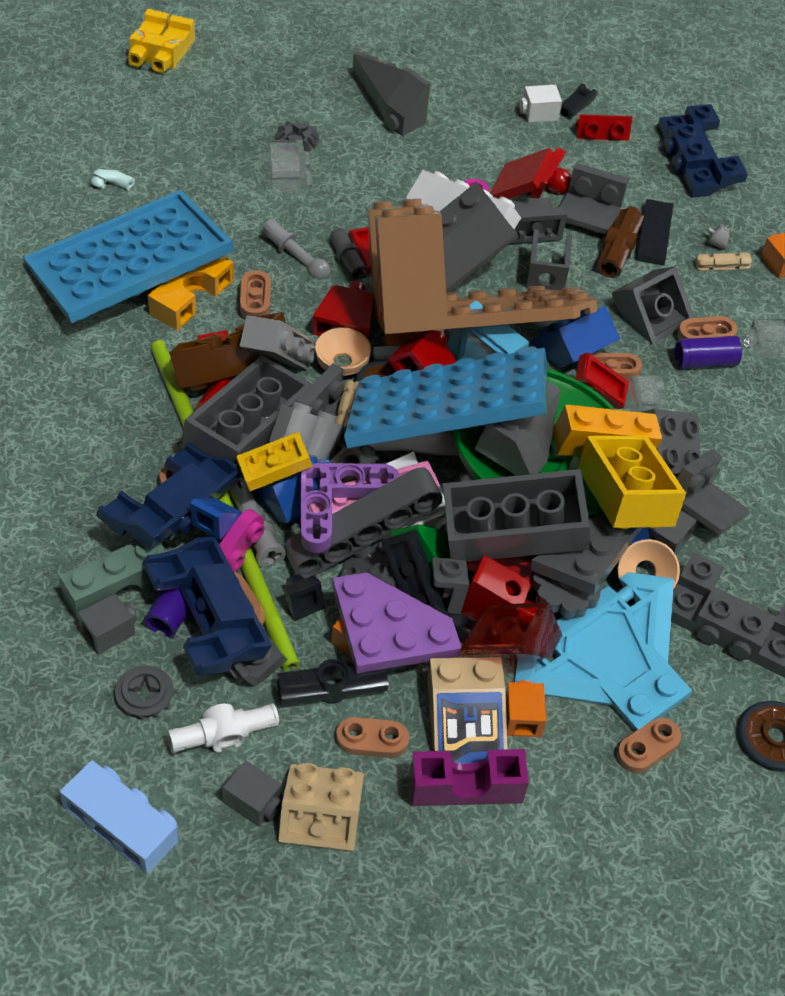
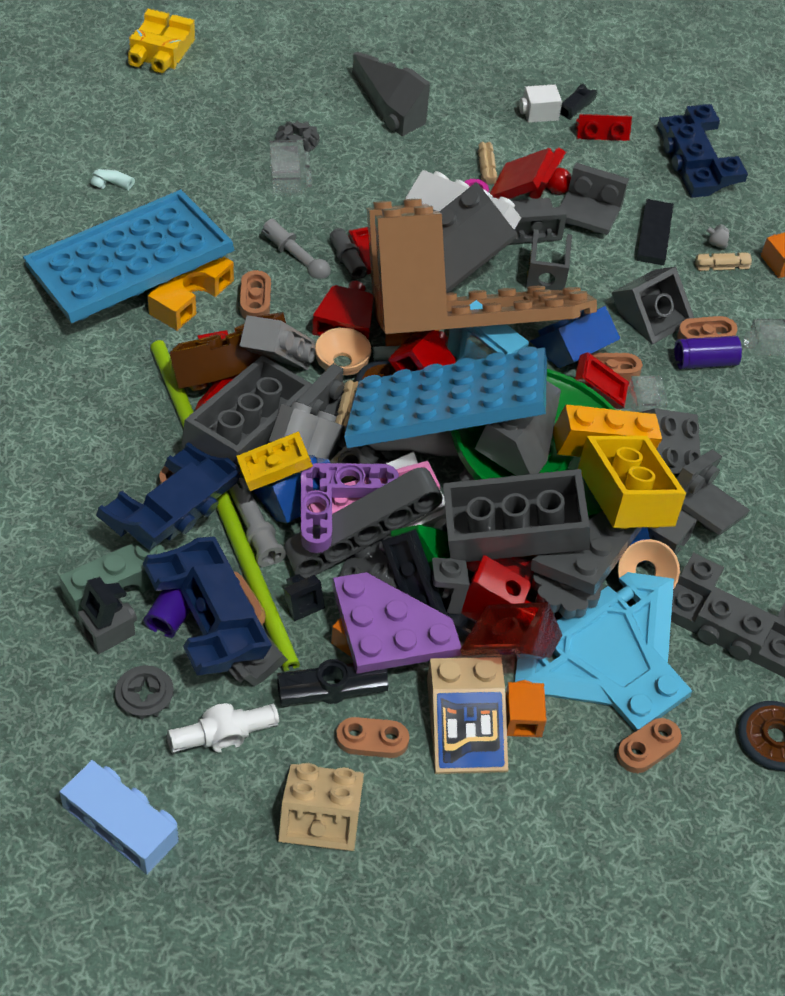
blue slope [190,499,243,540] -> none
dark pink plate [219,509,265,571] -> none
dark grey brick [222,760,283,827] -> none
magenta arch [410,749,529,806] -> none
reddish brown piece [597,206,644,278] -> none
none -> black tile [81,577,127,629]
none -> tan axle [478,142,497,185]

